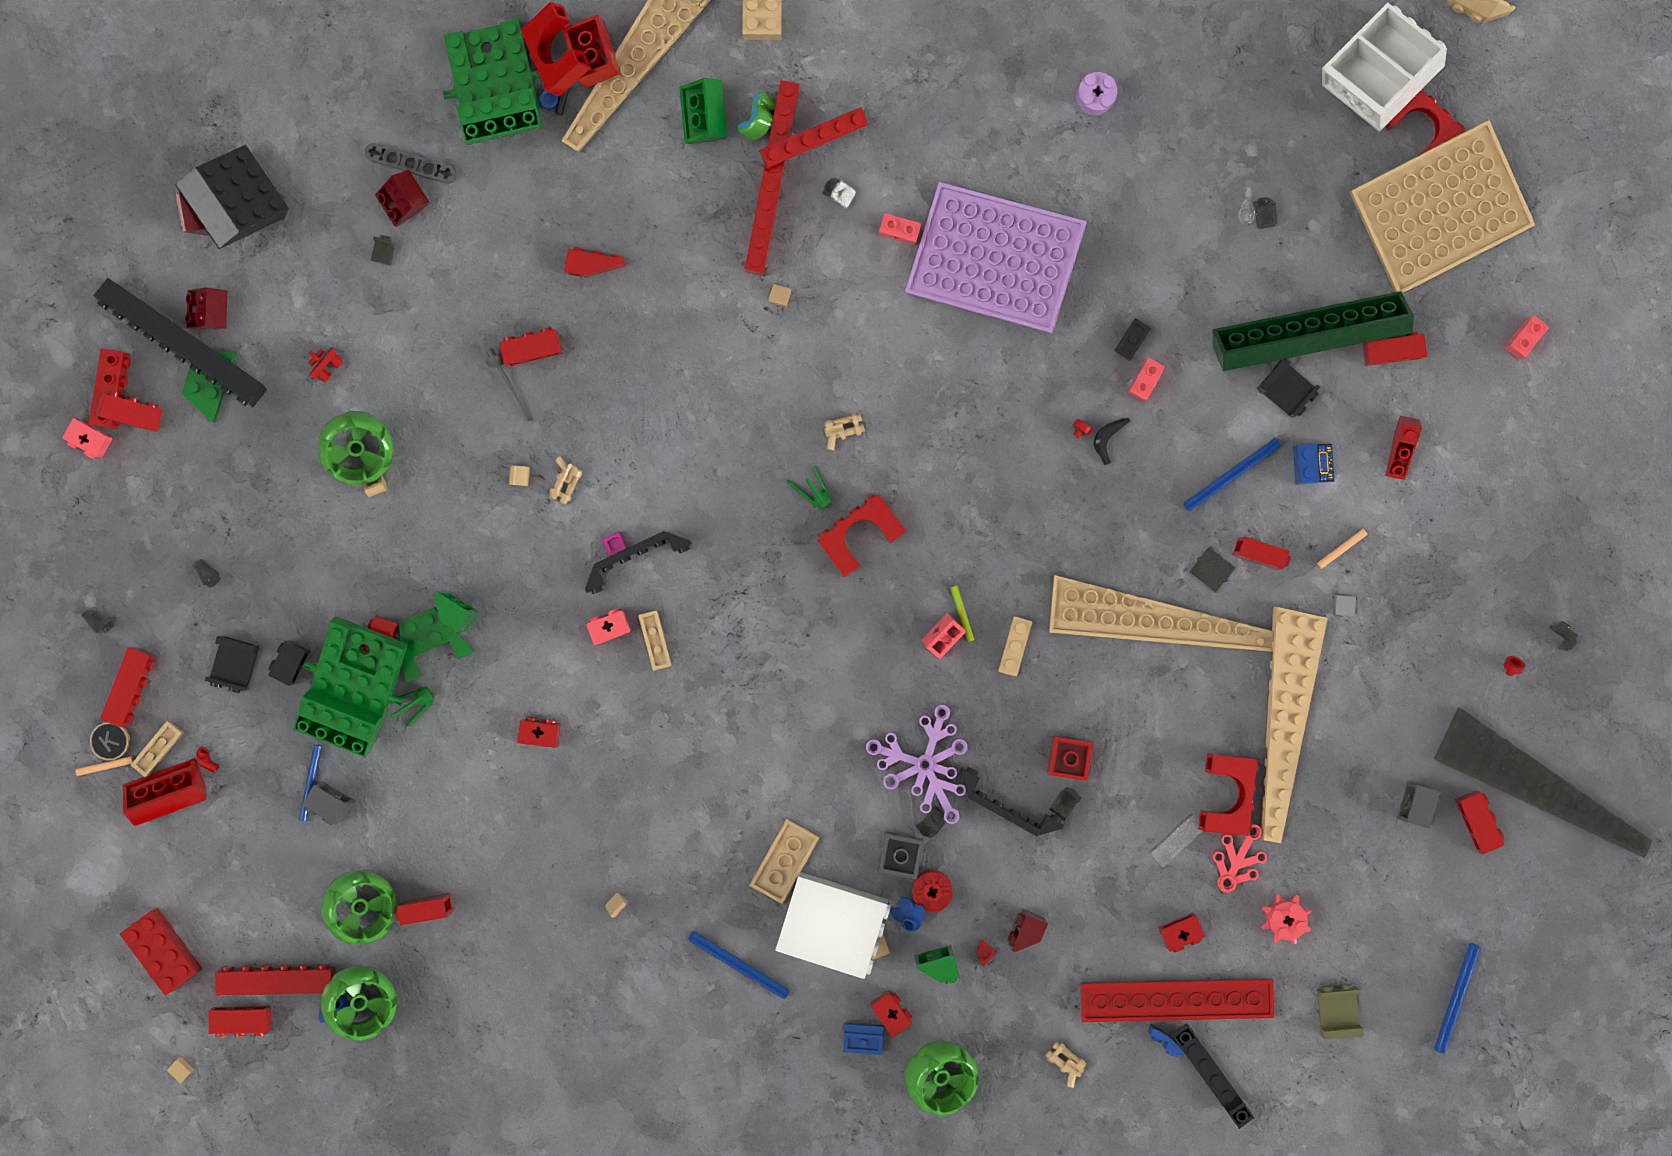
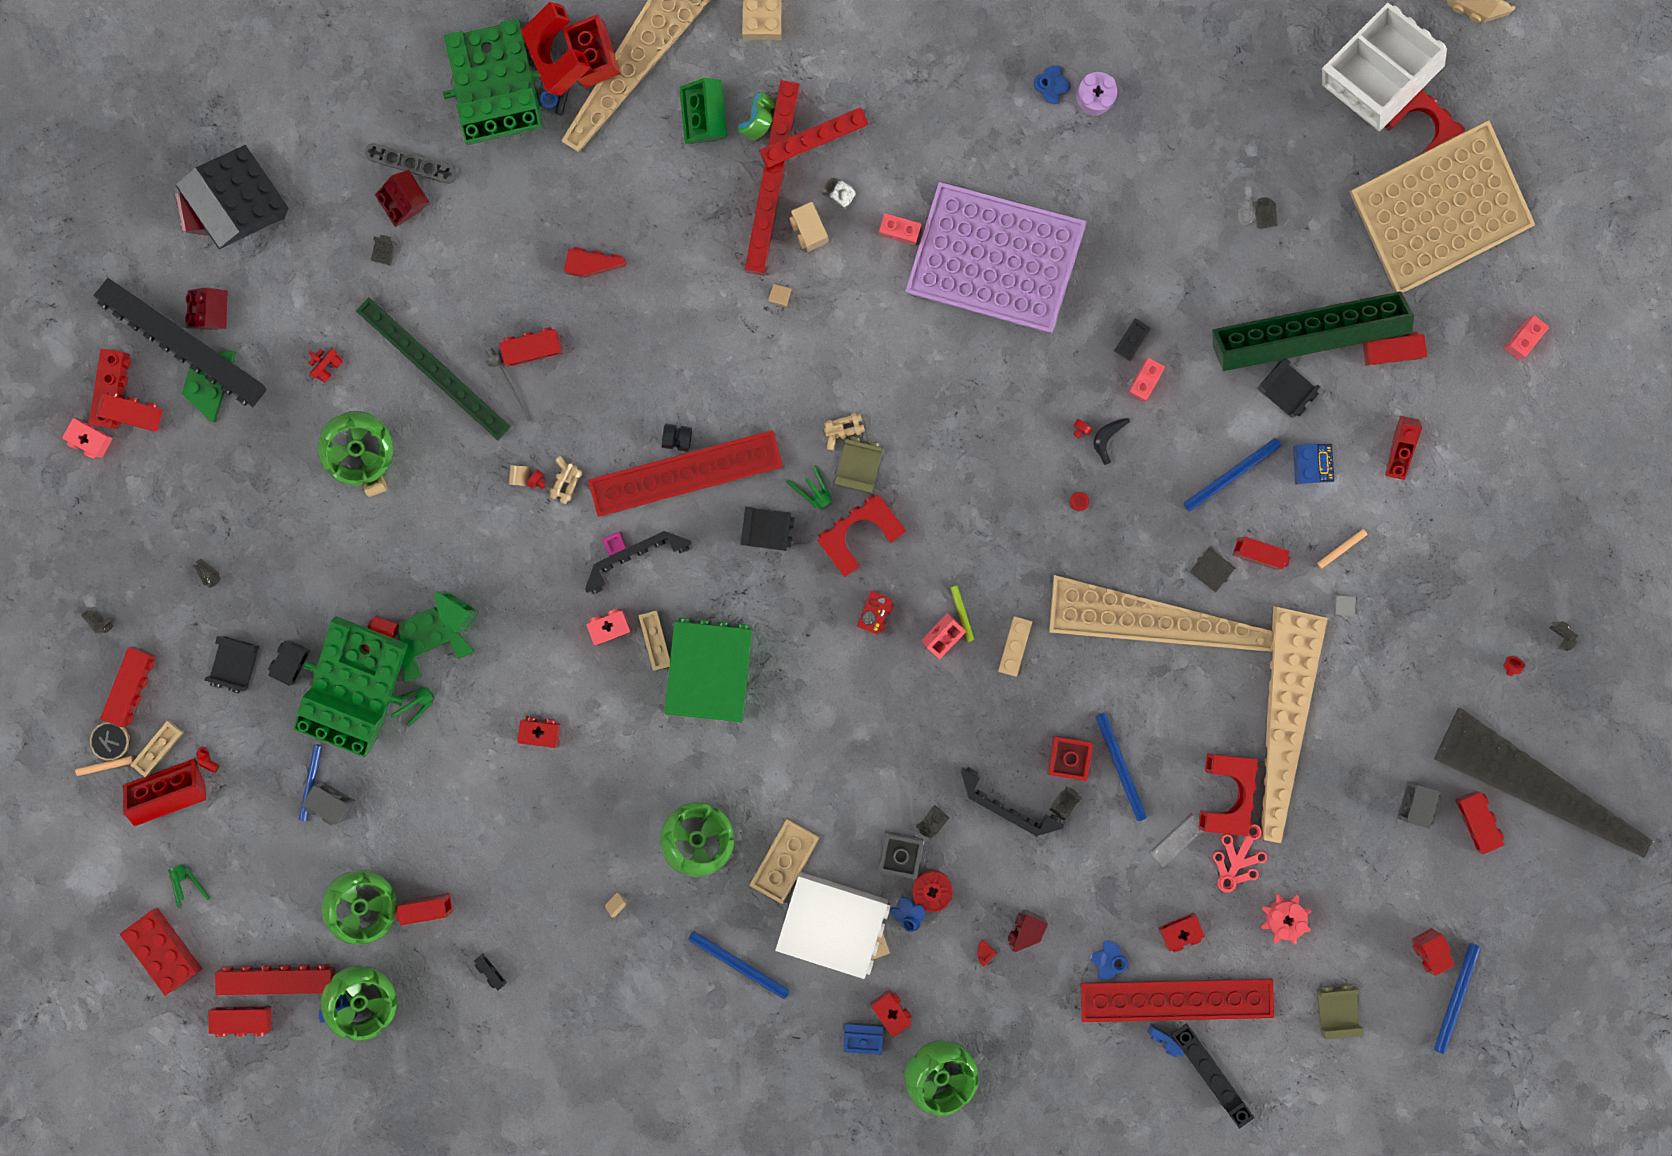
tan slope [167,1057,195,1084] -> none
lavender plant [866,705,967,824] -> none
green slope [914,945,960,984] -> none
tan piece [1045,1041,1086,1088] -> none
none -> green plant [168,864,210,908]
none -> dark green plate [356,297,511,441]
none -> black plate [474,953,507,991]
none -> red tile [526,470,547,489]
none -> red plate [588,430,783,517]
none -> bright green wheel [660,802,734,877]
none -> black wheel [662,424,692,452]
none -> green container [665,618,753,723]
none -> black panel [740,507,795,551]
none -> tan brick [789,202,828,252]
none -> olive panel [835,437,883,494]
none -> red brick [857,591,894,635]
none -> blue plate [1034,66,1071,104]
none -> red tile [1070,492,1089,511]
none -> blue plate [1090,941,1128,980]
none -> blue axle [1096,713,1147,821]
none -> red brick [1412,928,1455,976]

